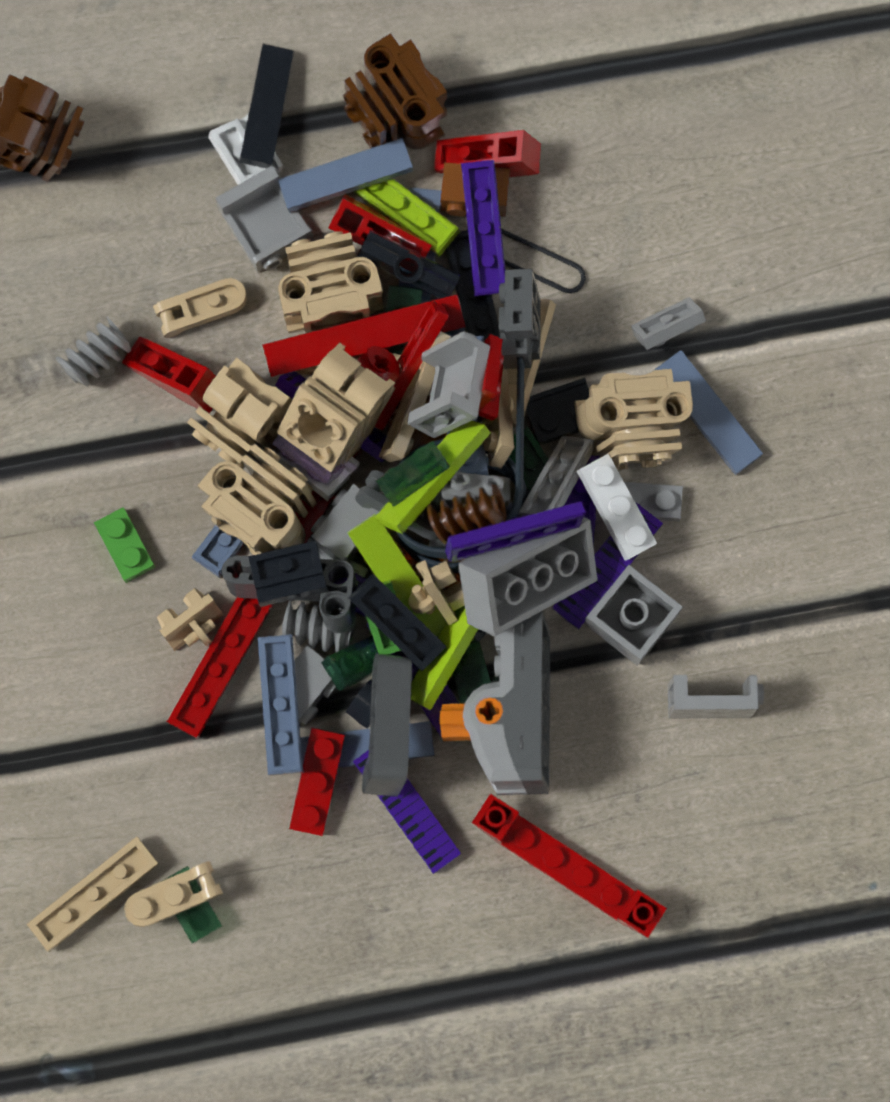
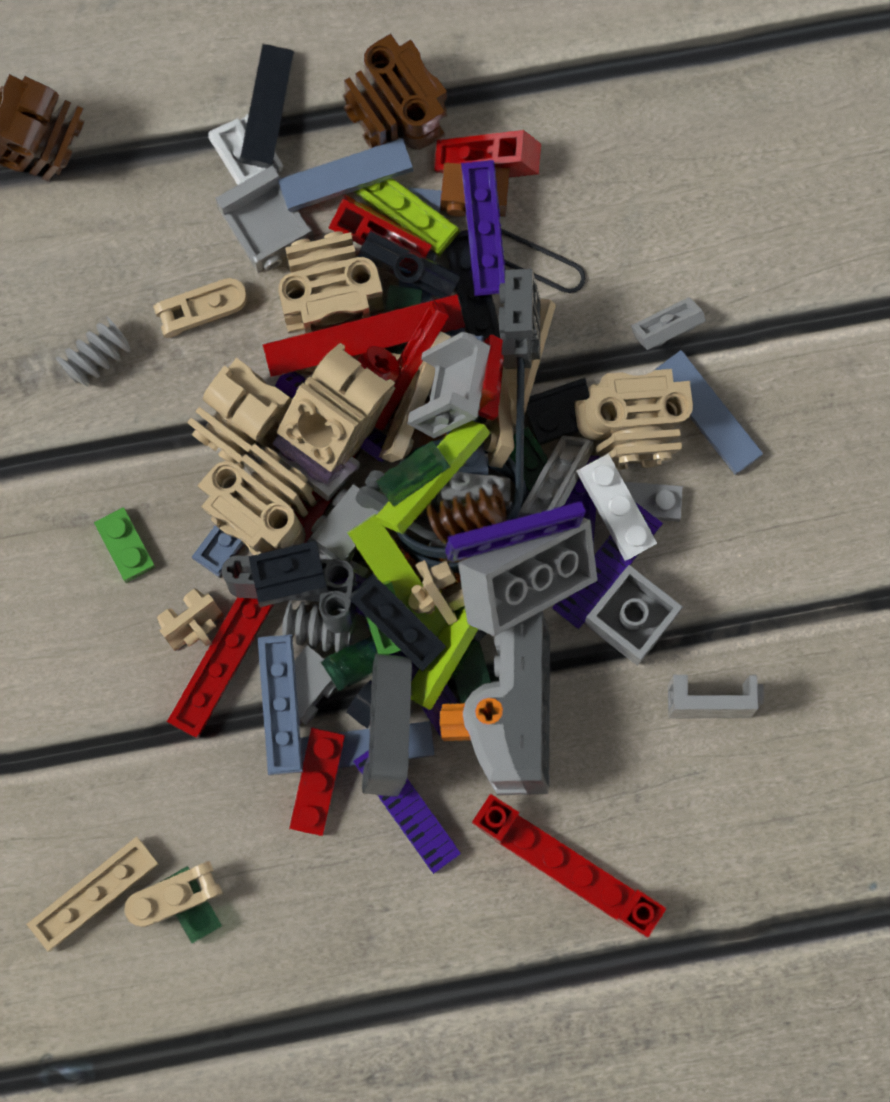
red slope [122,336,216,414] -> none

